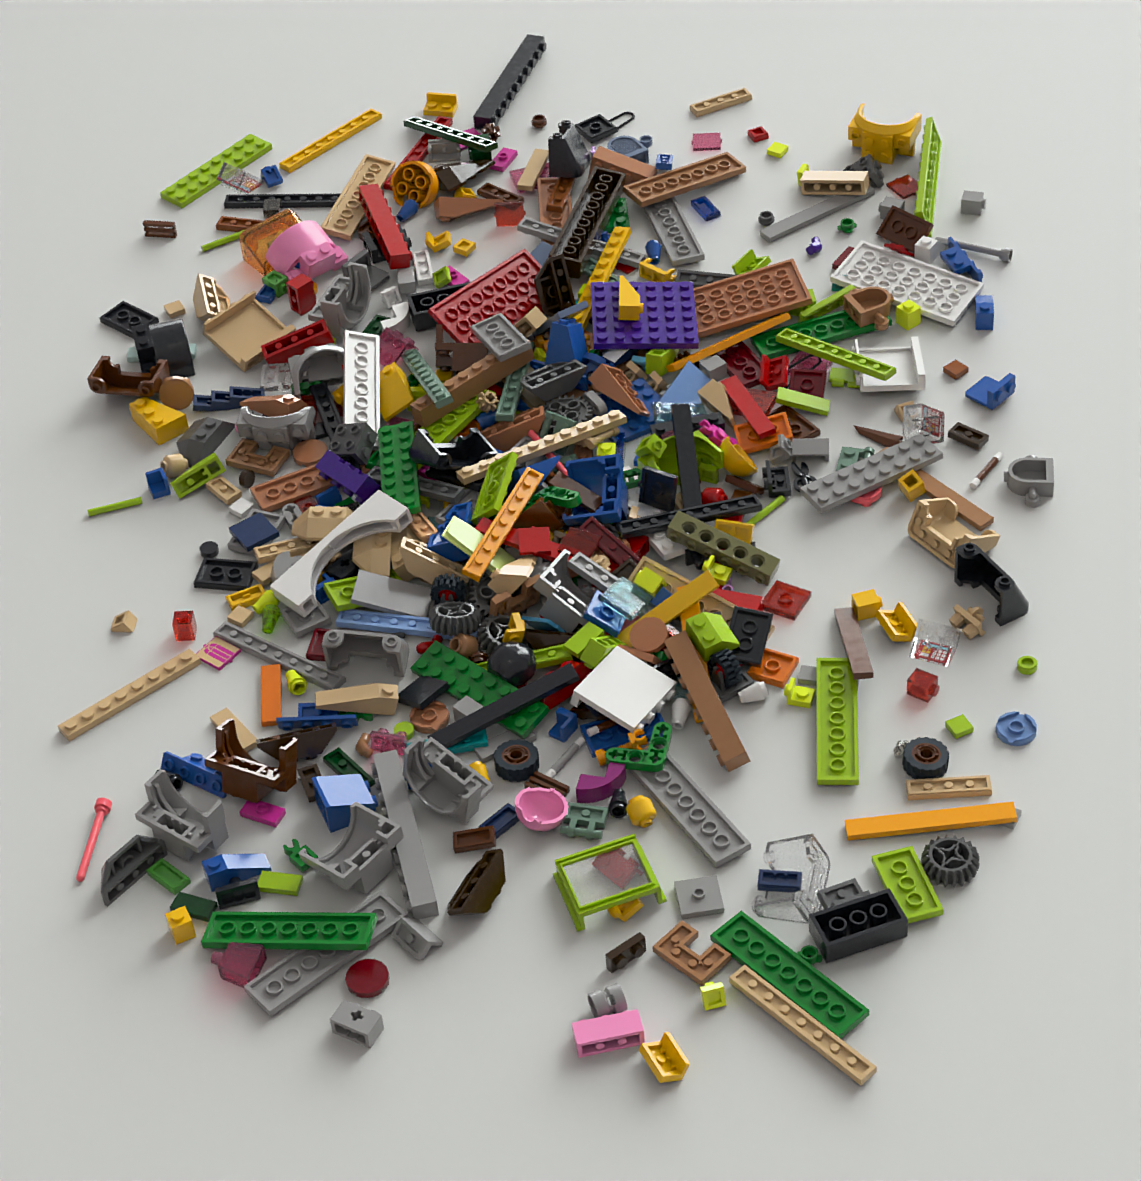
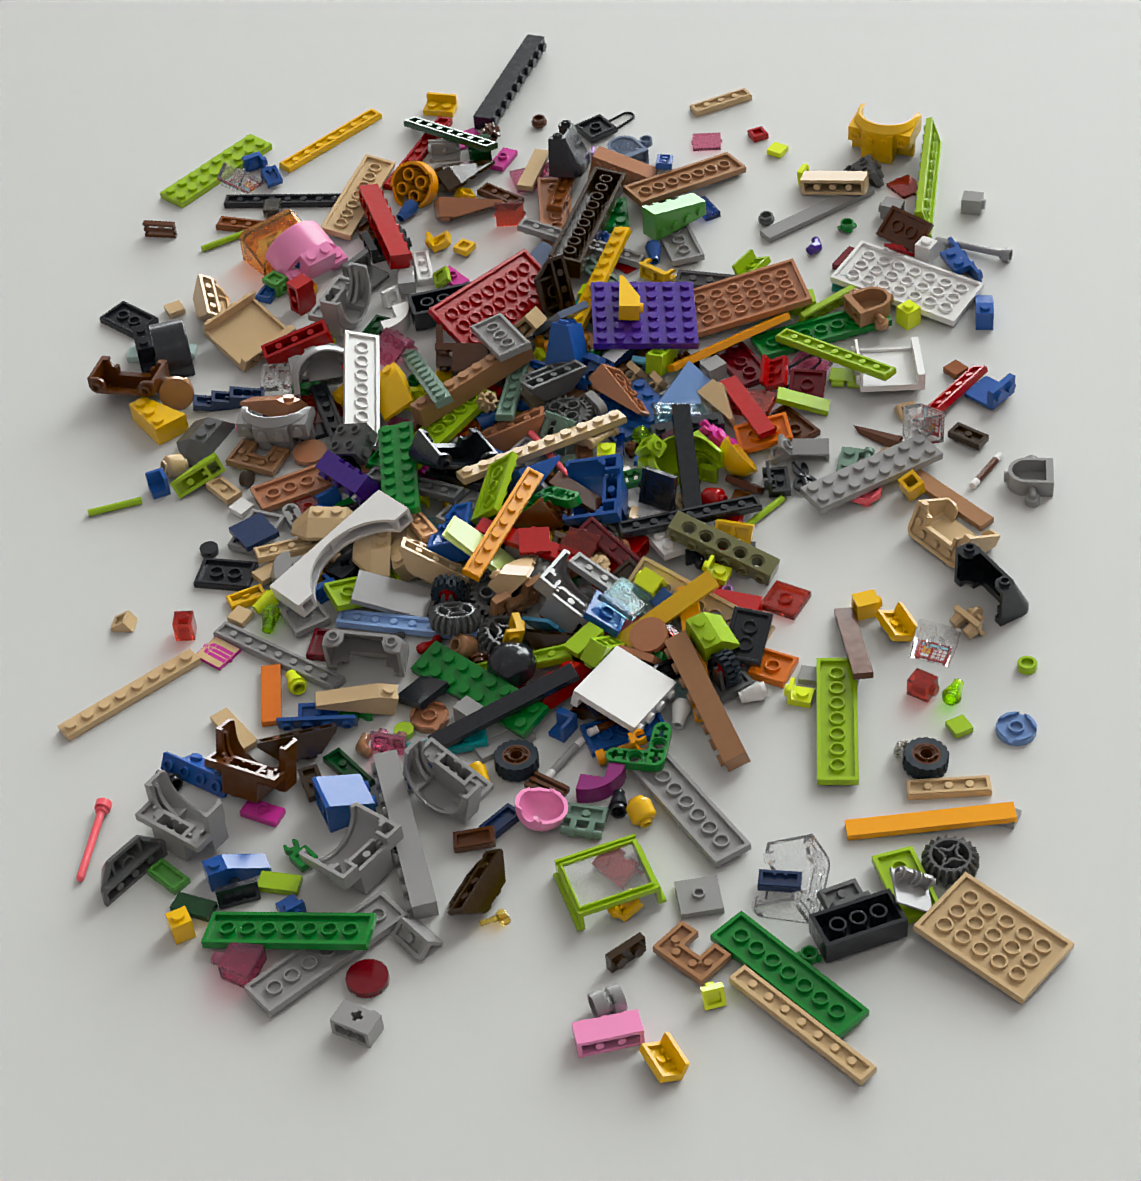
none -> blue bracket [242,151,268,173]
none -> blue bracket [275,894,307,912]
none -> clear yellow hand [479,909,511,926]
none -> reddish brown plate [625,440,639,458]
none -> clear neon green cone [632,426,650,444]
none -> bright green wedge [642,193,706,241]
none -> light grey hinge [890,865,936,912]
none -> red tile [911,365,988,427]
none -> tan plate [913,872,1075,1004]
none -> clear neon green cone [942,678,964,706]

